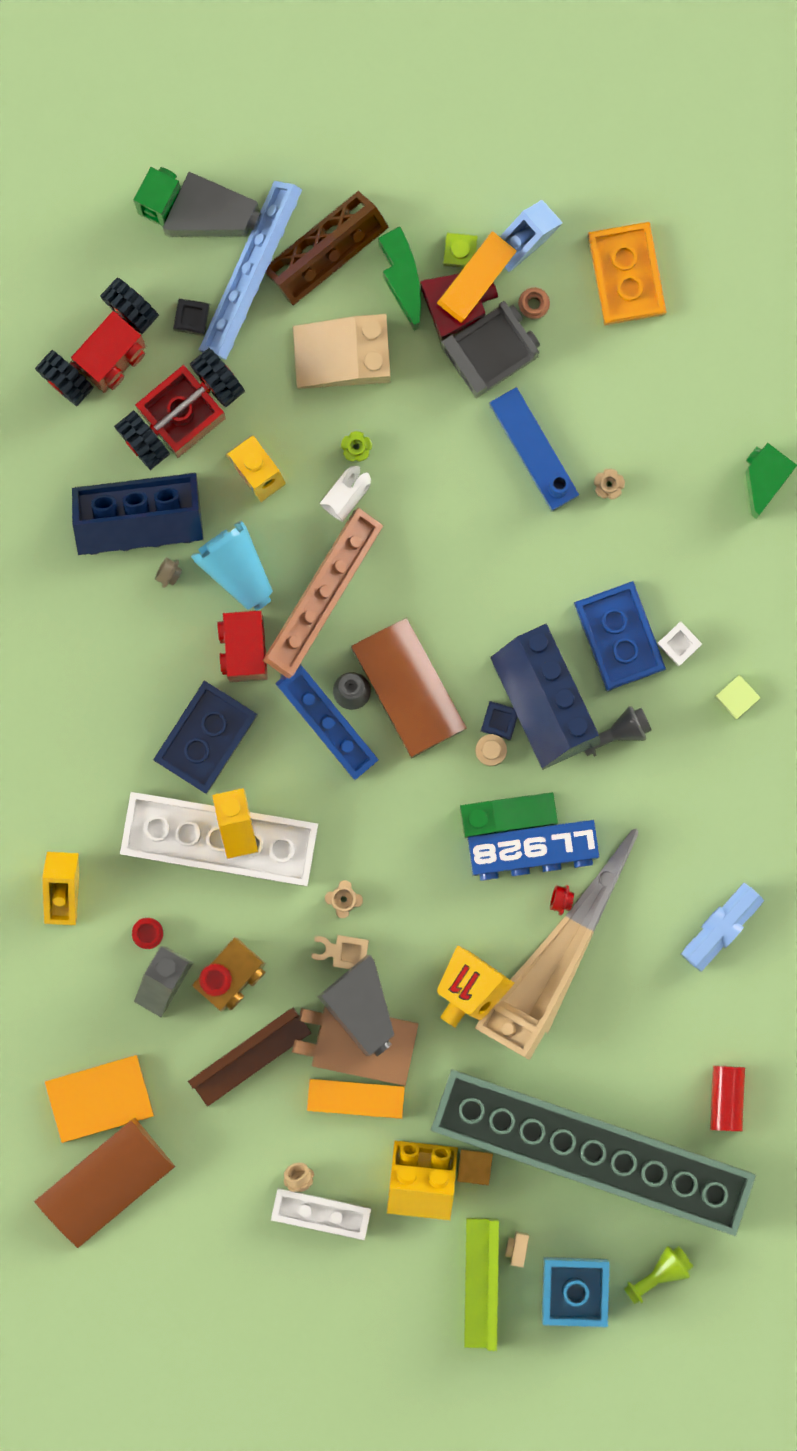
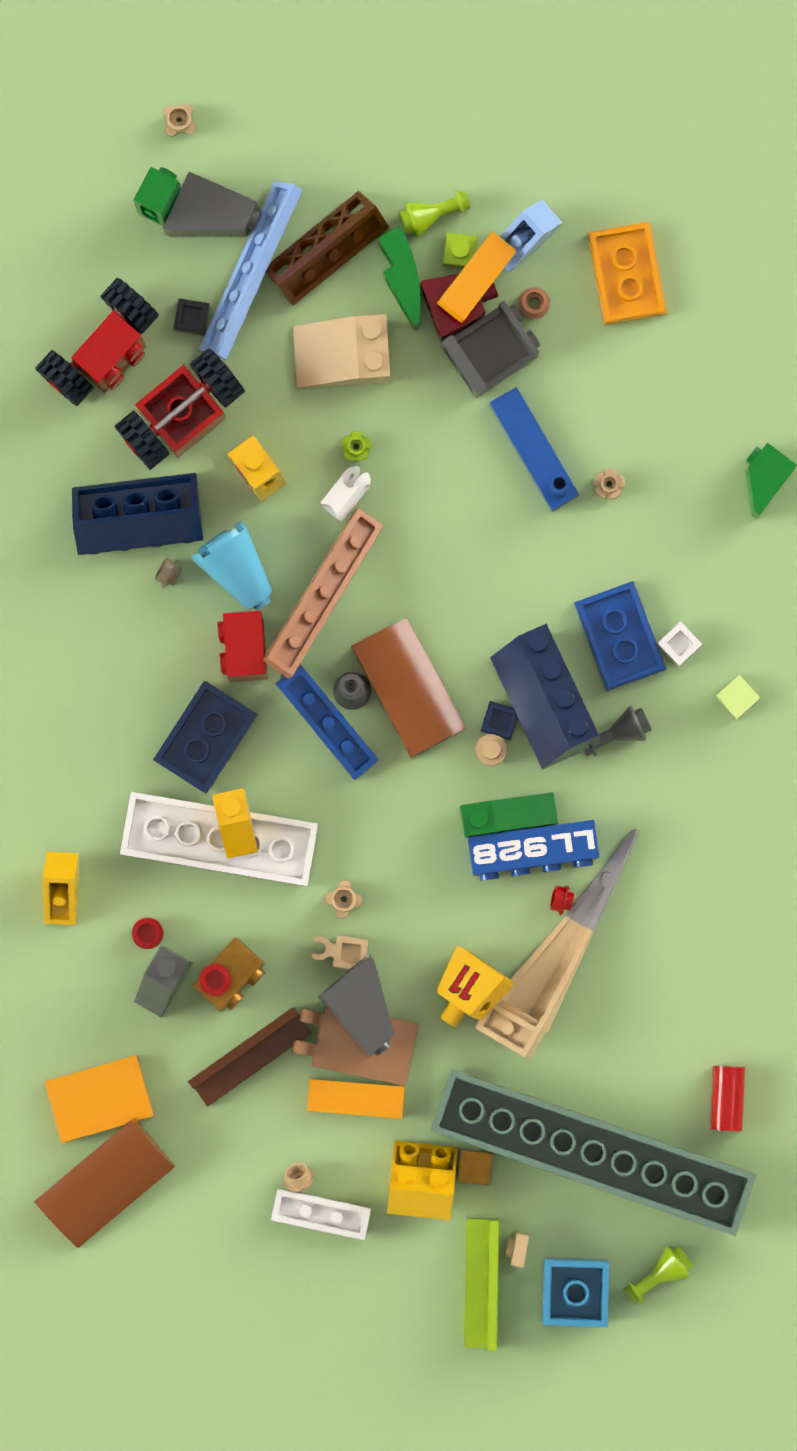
light blue piece [681,883,765,972] -> none
none -> tan plate [163,104,196,137]
none -> lime piece [399,190,471,237]

